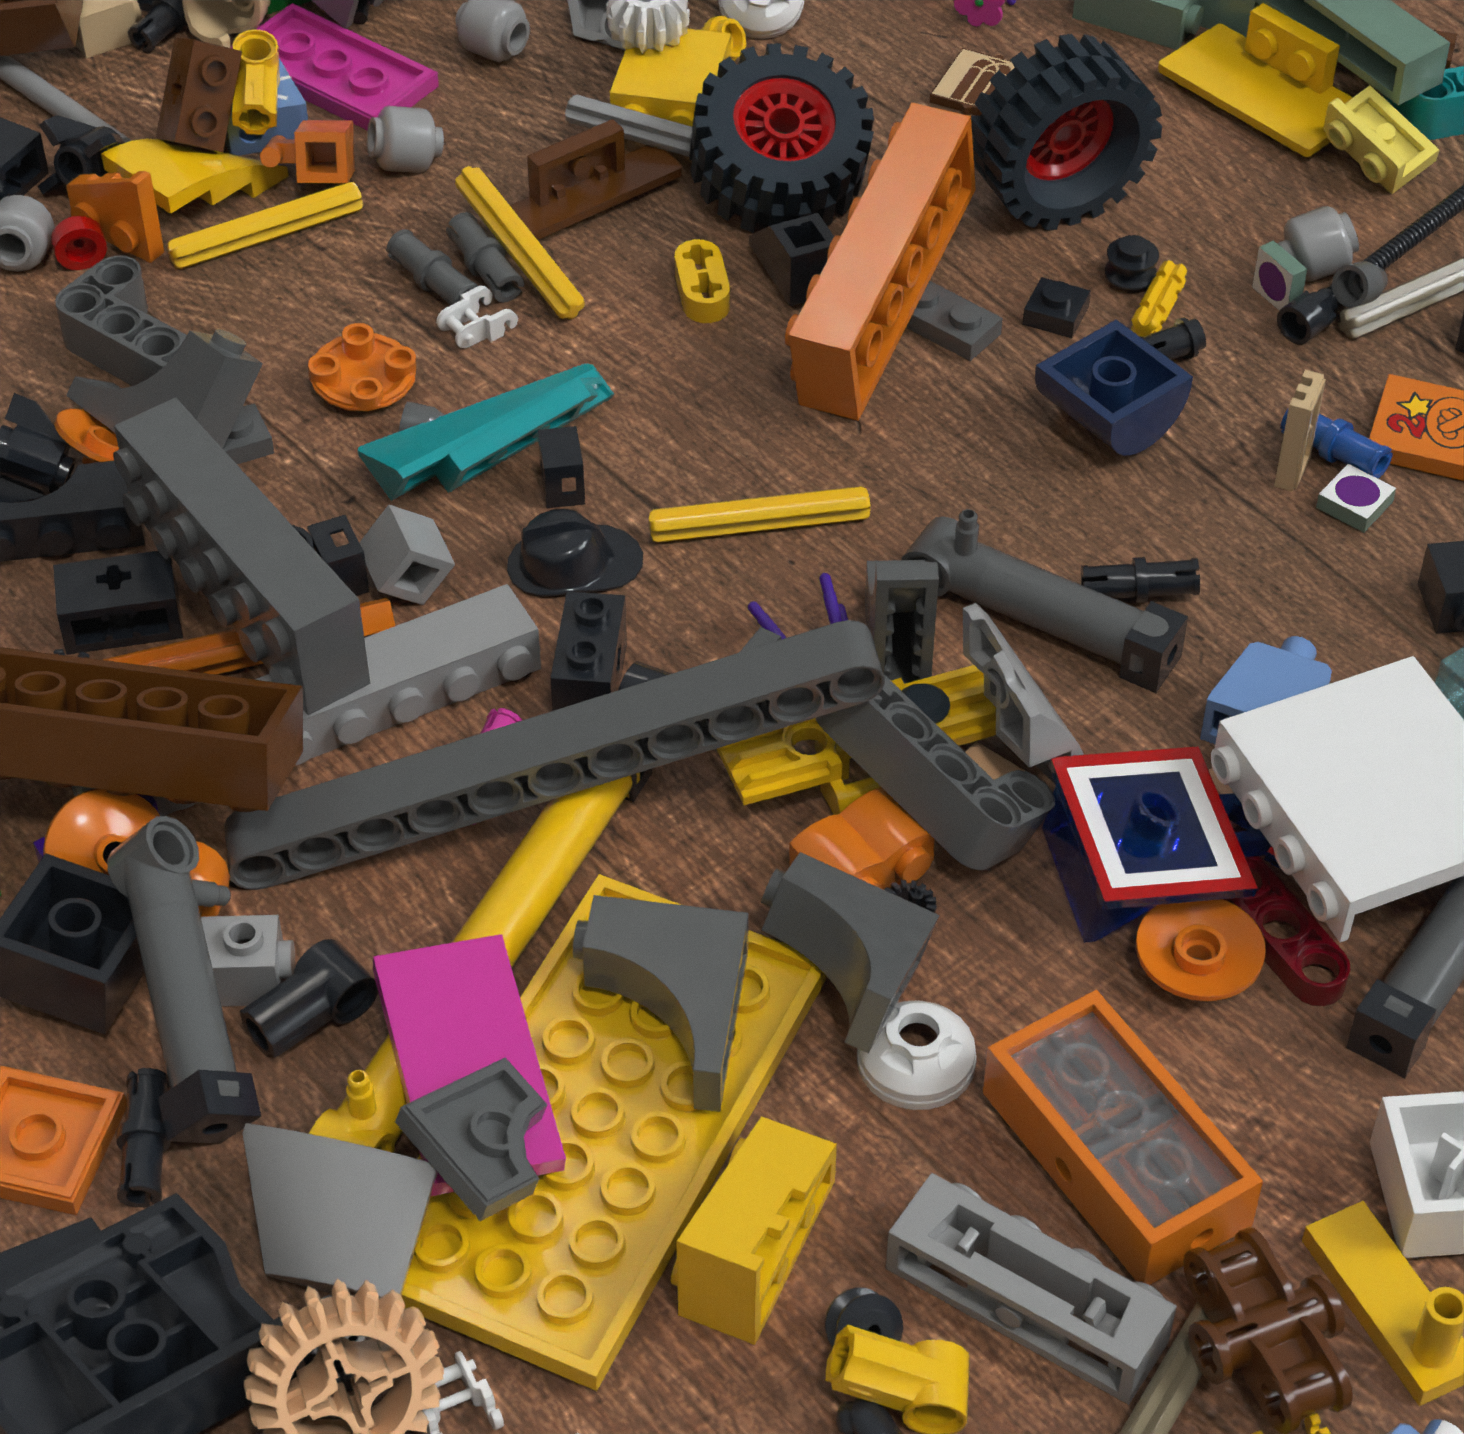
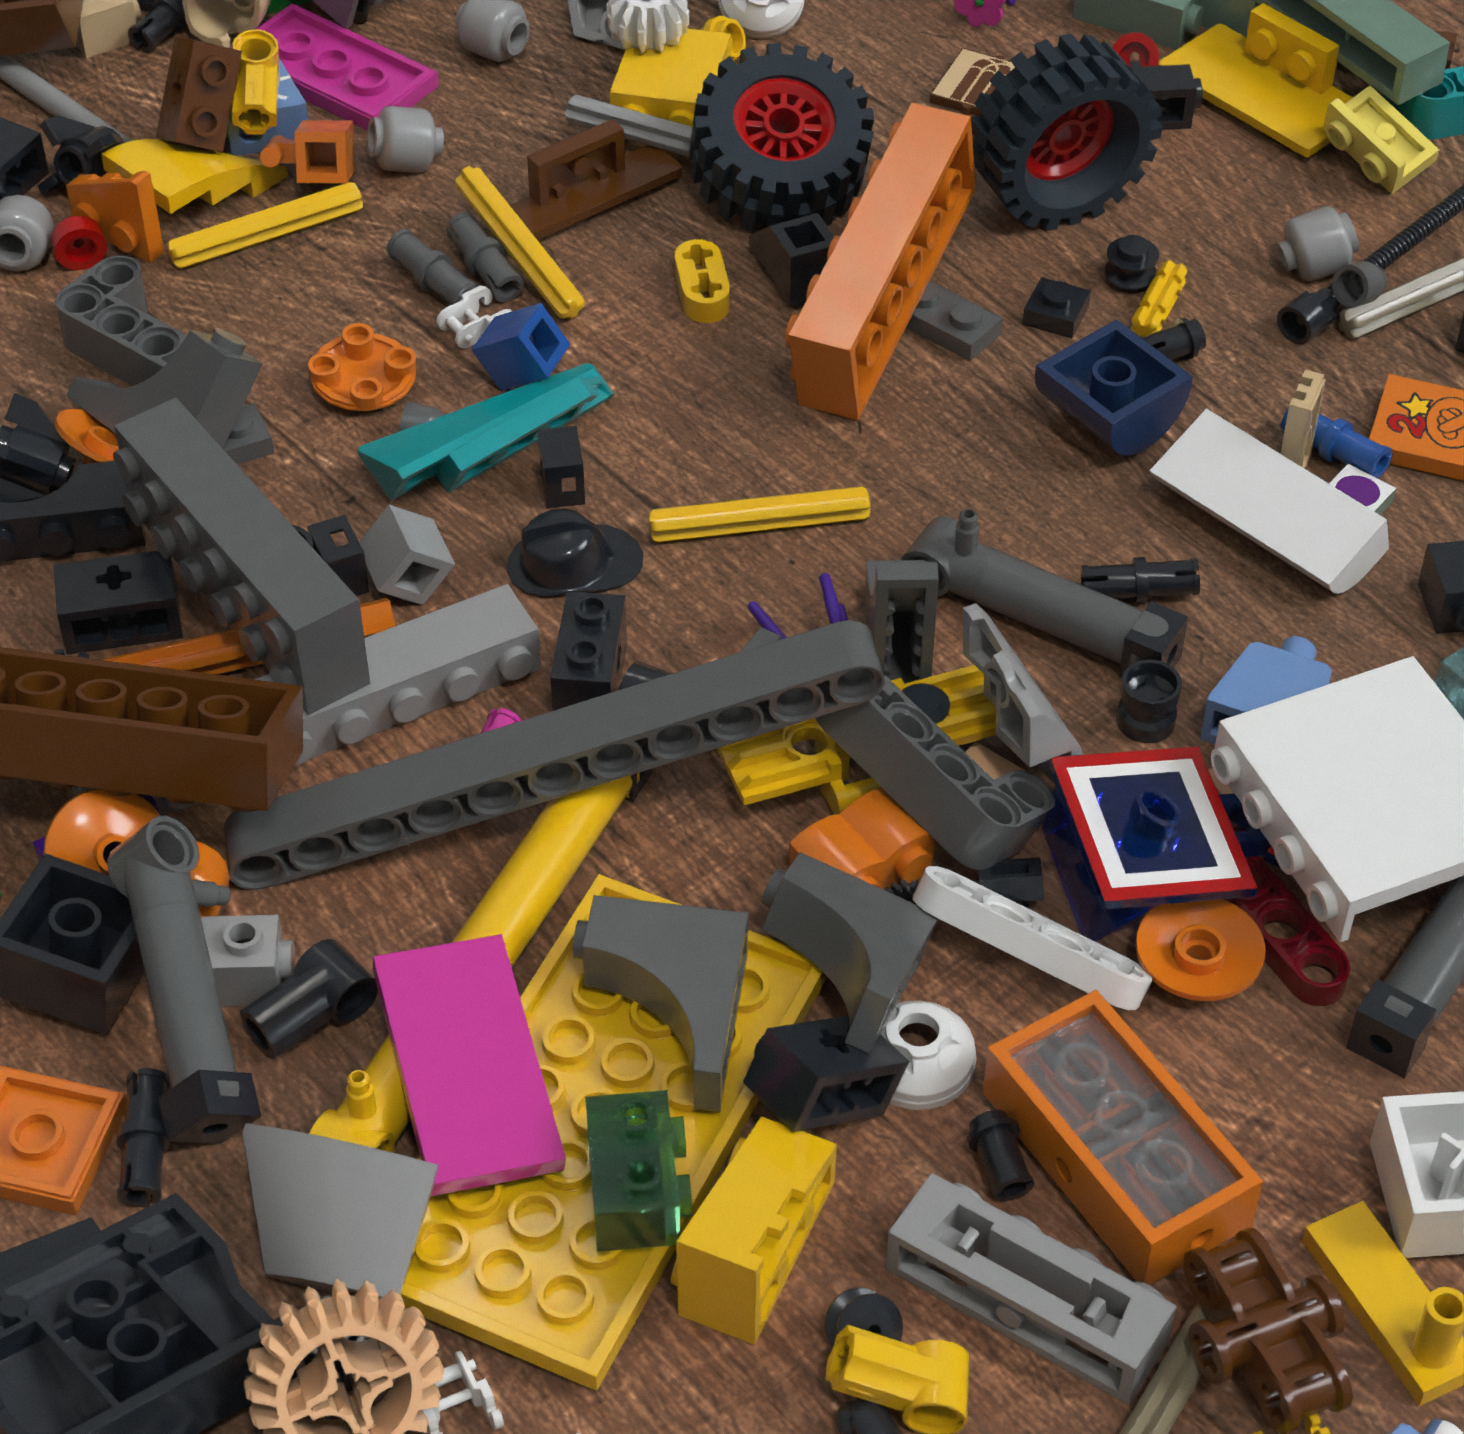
dark grey tile [395,1057,548,1221] -> none
tile [1252,241,1307,310] -> none
none -> blue brick [471,303,570,391]
none -> clear green brick [585,1090,693,1252]
none -> black brick [743,1015,910,1132]
none -> white beam [913,866,1152,1010]
none -> black pin [967,1110,1035,1201]
none -> black plate [978,857,1044,908]
none -> red tile [1112,32,1159,67]
none -> black wheel [1116,659,1182,744]
none -> black brick [1129,61,1203,130]
none -> white brick [1150,408,1389,594]

